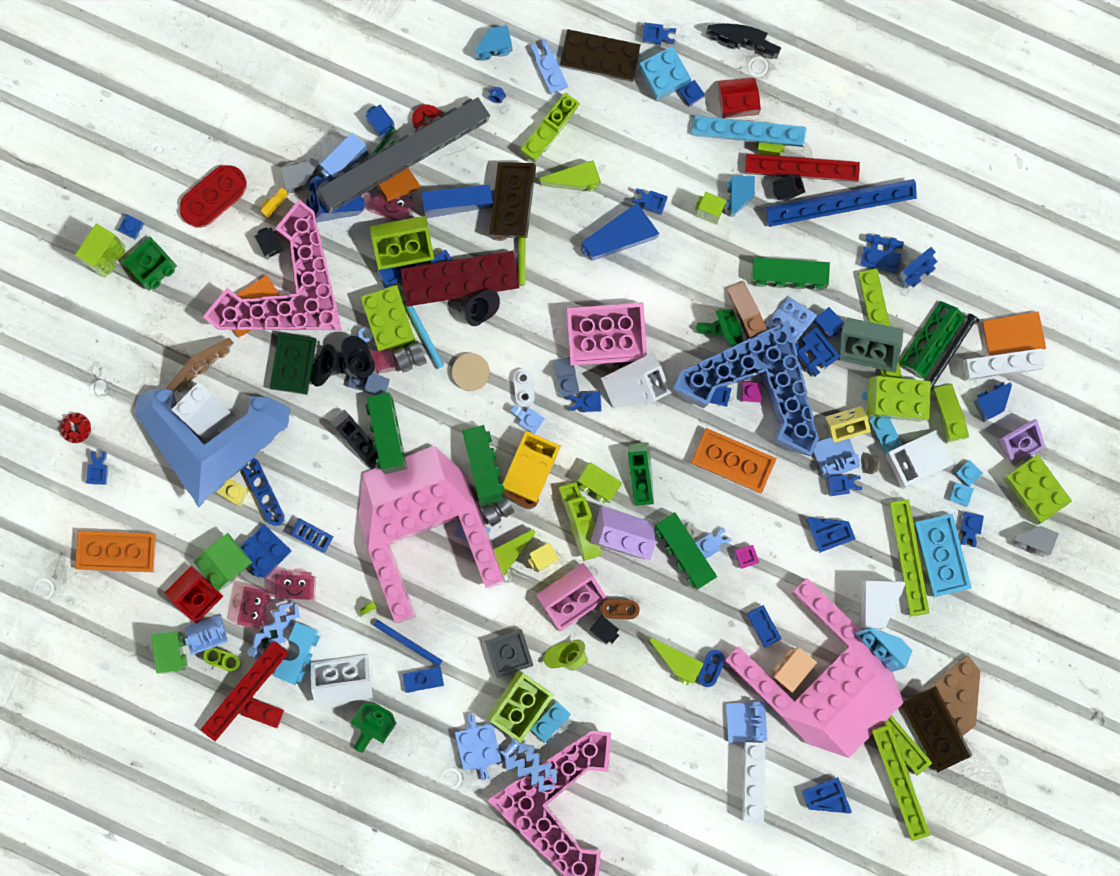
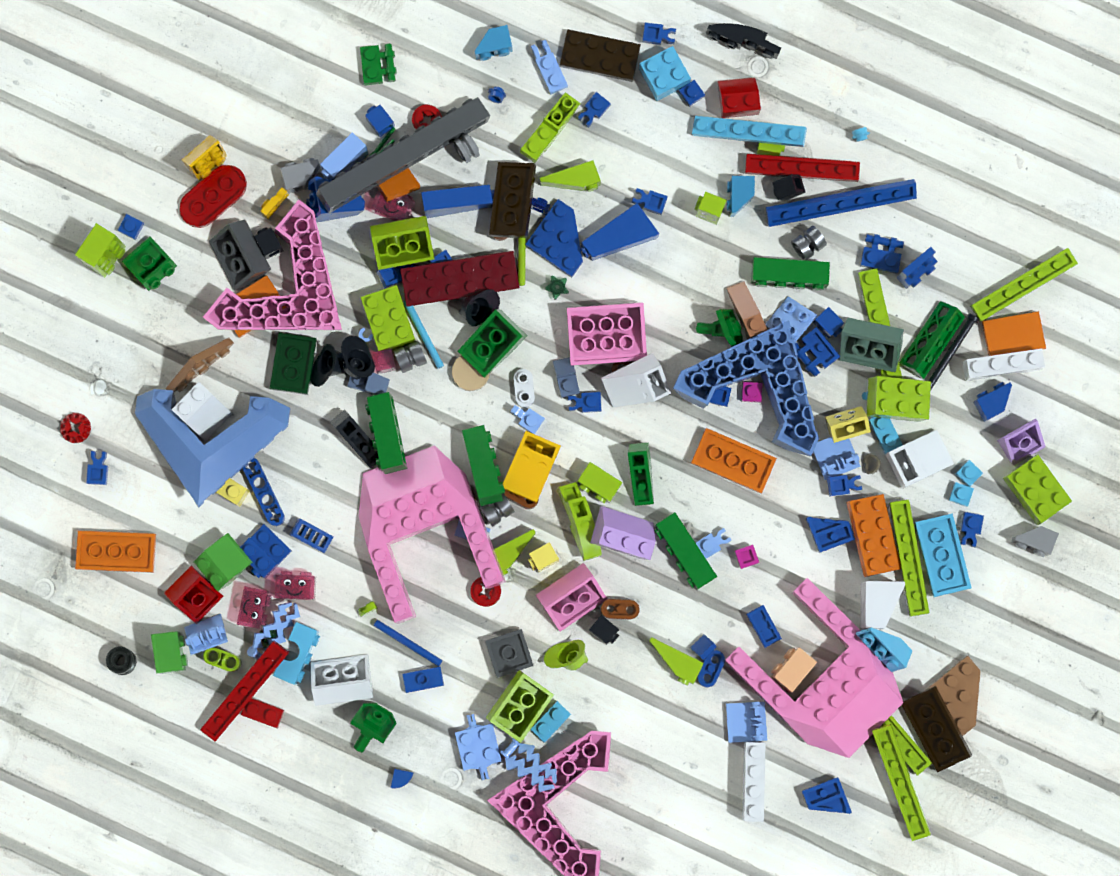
lime slope [933,384,969,443] -> none
none -> pearl dark grey wheel [106,646,137,675]
none -> yellow slope [181,135,227,180]
none -> dark grey slope [209,220,271,291]
none -> green plate [360,43,397,86]
none -> blue tile [391,769,414,789]
none -> light grey wheel [453,133,480,163]
none -> green slope [457,309,528,378]
none -> red gear [470,577,501,607]
none -> blue plate [525,199,583,278]
none -> clear blue plate [531,197,550,215]
none -> clear green plate [545,276,569,300]
none -> blue plate [578,92,611,128]
none -> blue tile [690,635,717,660]
none -> flat silver wheel [791,225,827,261]
none -> orange plate [846,494,901,577]
none -> medium azure plate [852,127,870,142]
none -> lime plate [970,248,1078,322]

